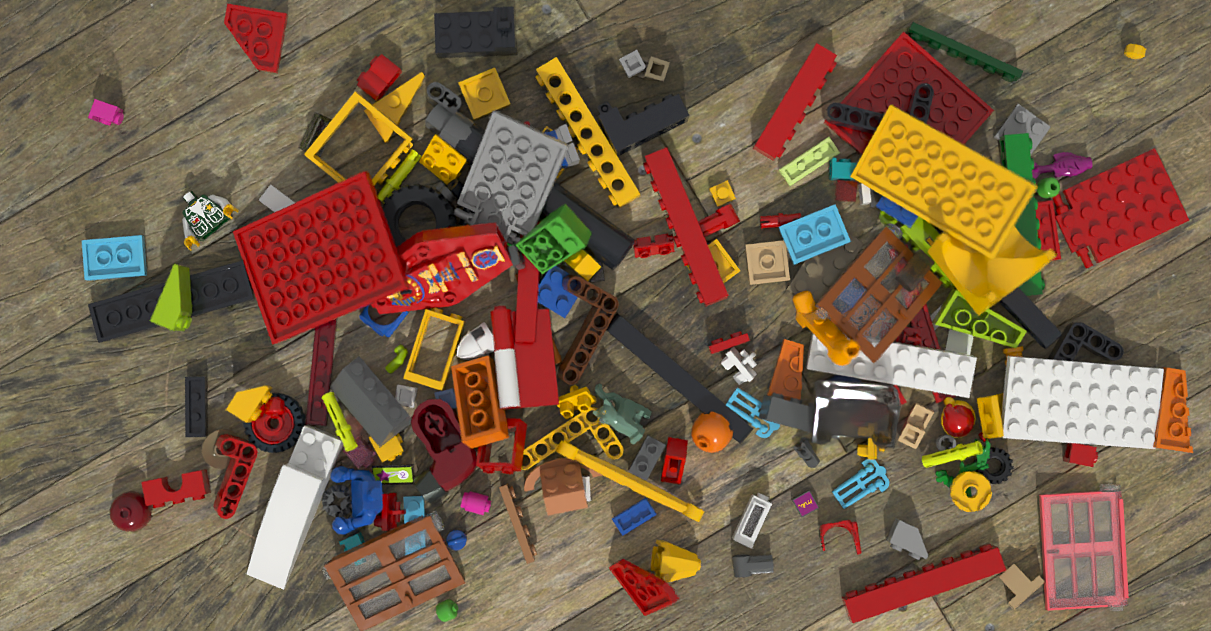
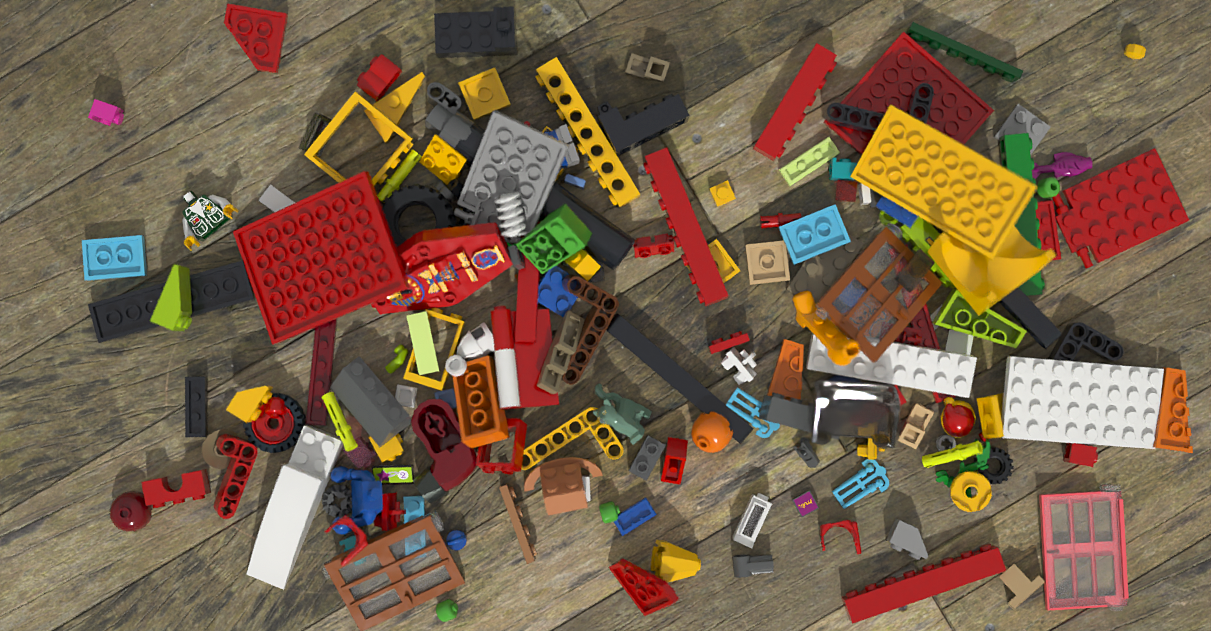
blue helmet [359,304,409,337] -> none
dark pink brick [461,491,492,516] -> none
yellow piece [556,440,705,522] -> none
yellow hips [557,385,596,419] -> none
light grey plate [619,50,646,78] -> none
red piece [698,203,740,237] -> none
light orange wheel [1003,346,1024,365] -> none
none -> red helmet [324,515,368,566]
none -> yellowish green tile [406,311,439,375]
none -> white tile [445,355,467,376]
none -> white piece [495,192,527,237]
none -> dark tan slope [536,310,585,395]
none -> medium blue tile [564,174,586,190]
none -> bright green piece [599,501,620,524]

